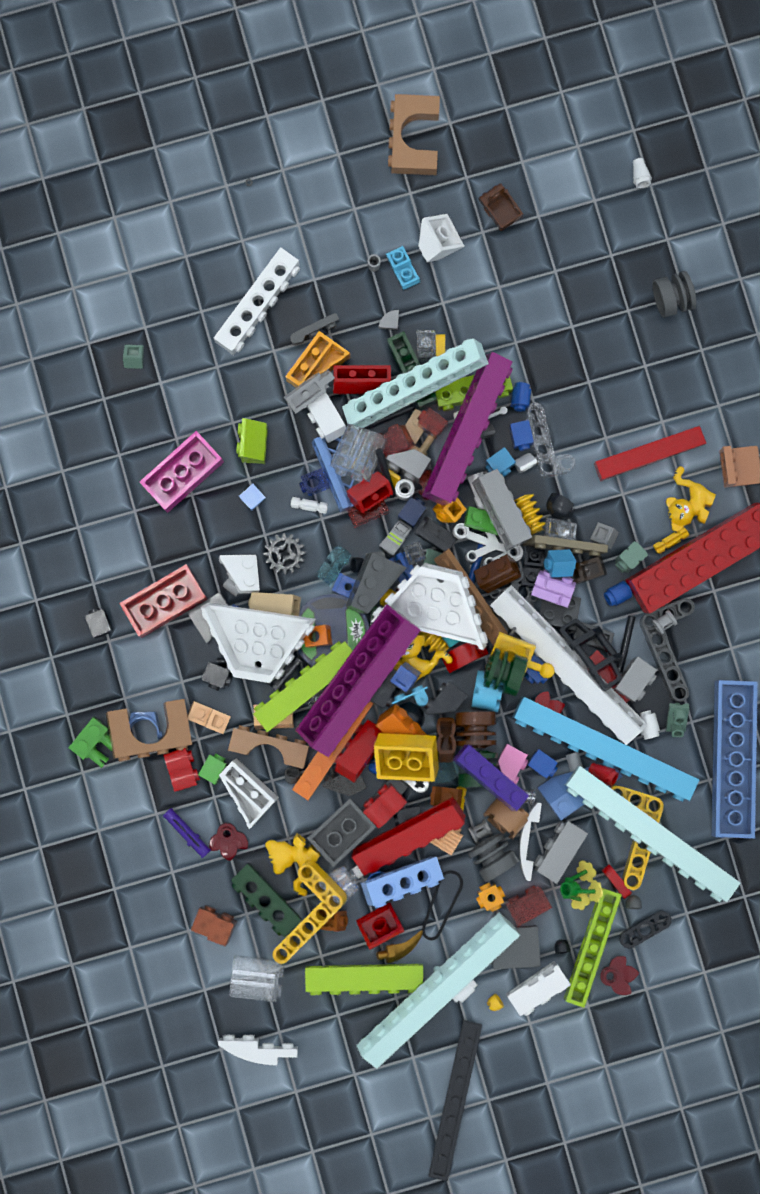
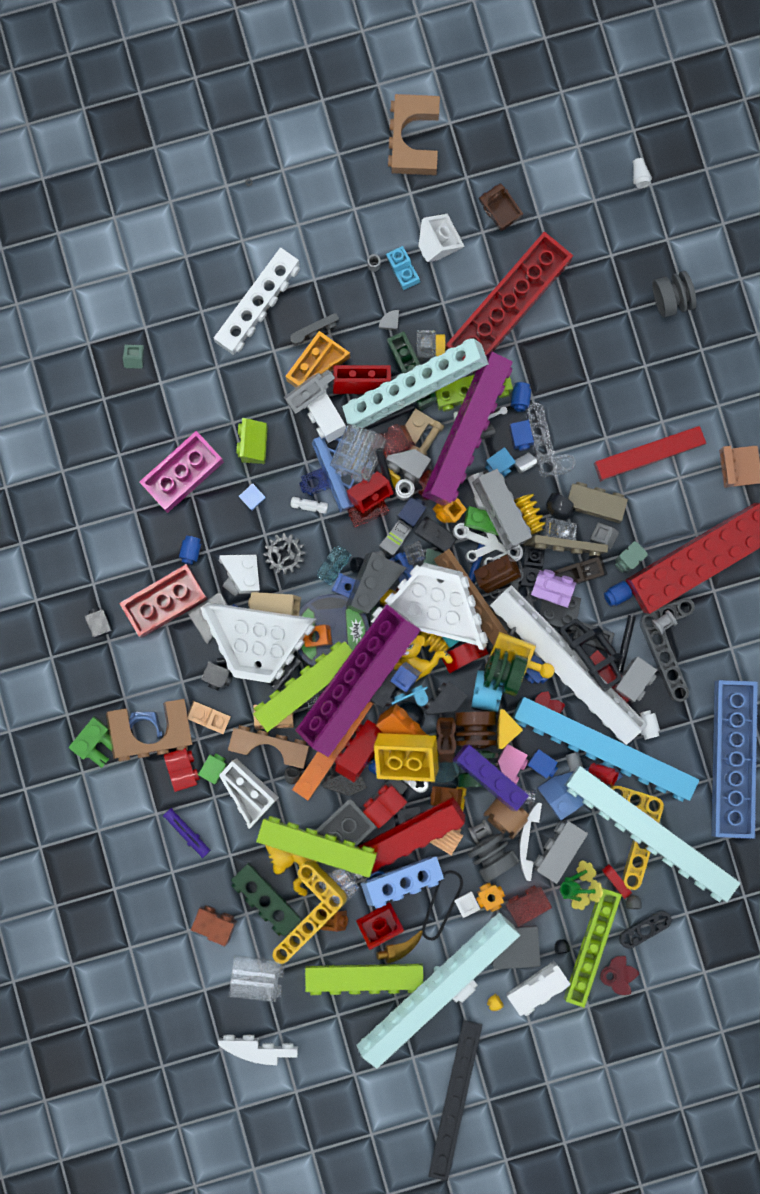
dark red plate [209,823,248,861] -> none
clear red brick [417,408,448,440] -> none
dark azure brick [544,549,576,578] -> none
yellow axle [653,528,689,554] -> none
yellow animal [666,466,716,532] -> none
sand green hips [666,703,689,737] -> none
none -> blue brick [179,536,201,565]
none -> lime brick [256,816,377,878]
none -> red brick [445,231,573,374]
none -> white plate [454,891,480,918]
none -> yellow slope [497,709,523,749]
none -> dark tan brick [567,482,628,524]

